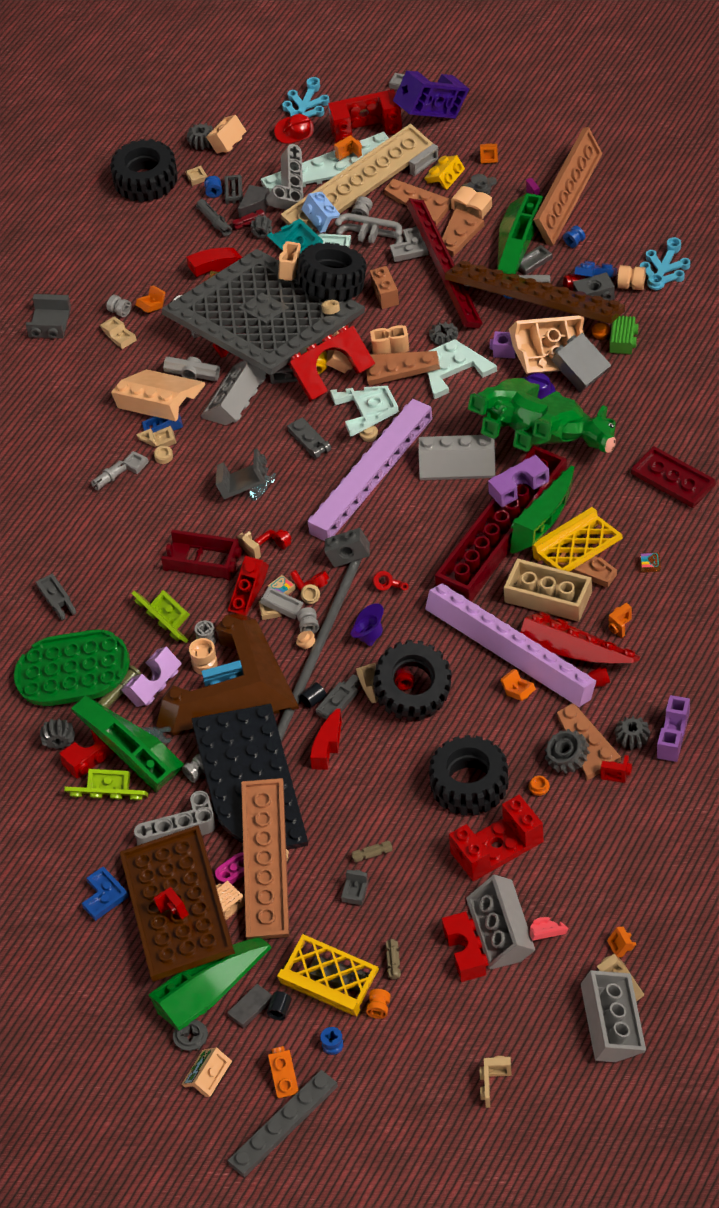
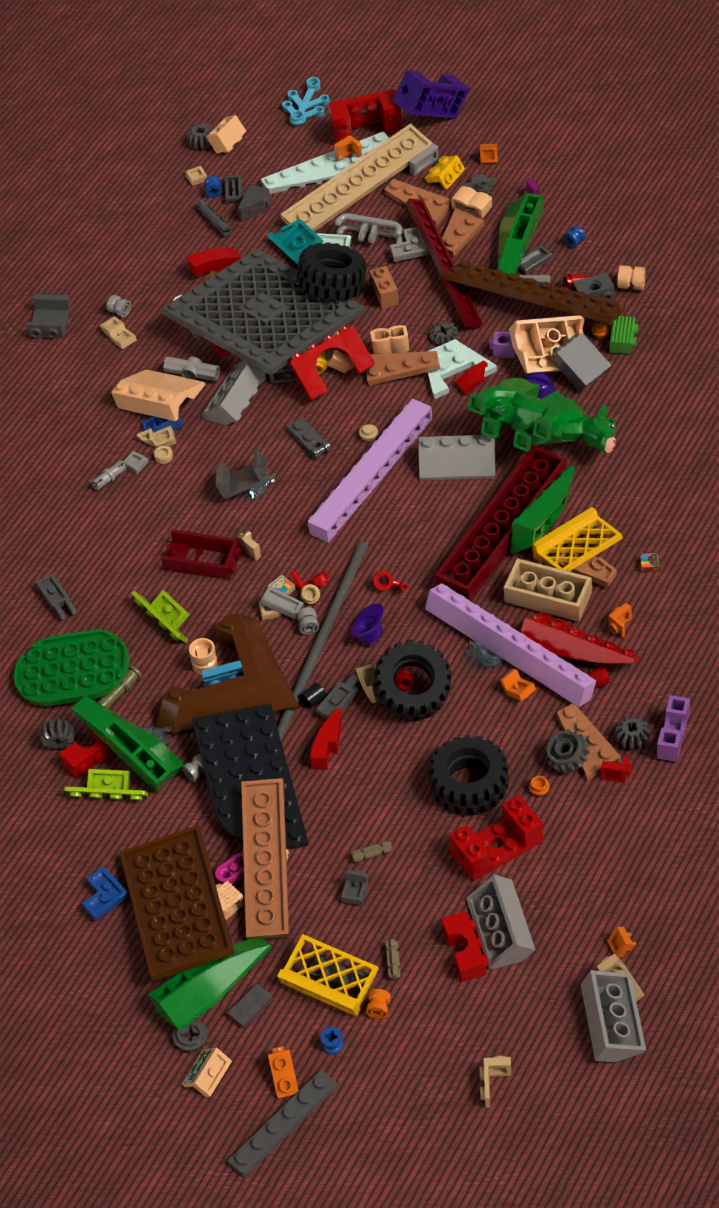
black tyre [110,139,178,202] -> none
lavender arch [121,646,182,707] -> none
light grey beam [134,791,215,845] -> none
orange bracket [135,285,165,313] -> none
red bracket [153,887,189,919] -> none
light grey wheel [195,620,216,644] -> none
red slope [228,556,269,616] -> none
dark red axle [232,209,266,230] -> none
dark grey gear [251,215,272,238] -> none
red plate [254,529,292,549] -> none
light grey beam [266,144,303,210] -> none
black beam [267,991,292,1021] -> none
red piece [274,114,314,144] -> none
light nougat brick [278,241,301,281] -> none
light nougat plate [296,631,315,649] -> none
light blue bracket [301,192,340,233] -> none
tan tile [321,300,340,314] -> none
dark grey brick [325,528,370,568] -> none
light aqua wing [330,386,399,437] -> none
light grey wheel [351,196,373,216] -> none
light grey tile [389,73,404,90] -> none
medium lavender arch [488,455,549,507] -> none
coral tile [529,917,569,941] -> none
nougat plate [533,127,603,246] -> none
blue plate [575,261,617,277] -> none
dark red plate [631,446,716,508] -> none
medium azure plant [640,237,690,290] -> none
none -> red slope [455,360,488,395]
none -> clear light blue plate [466,641,503,667]

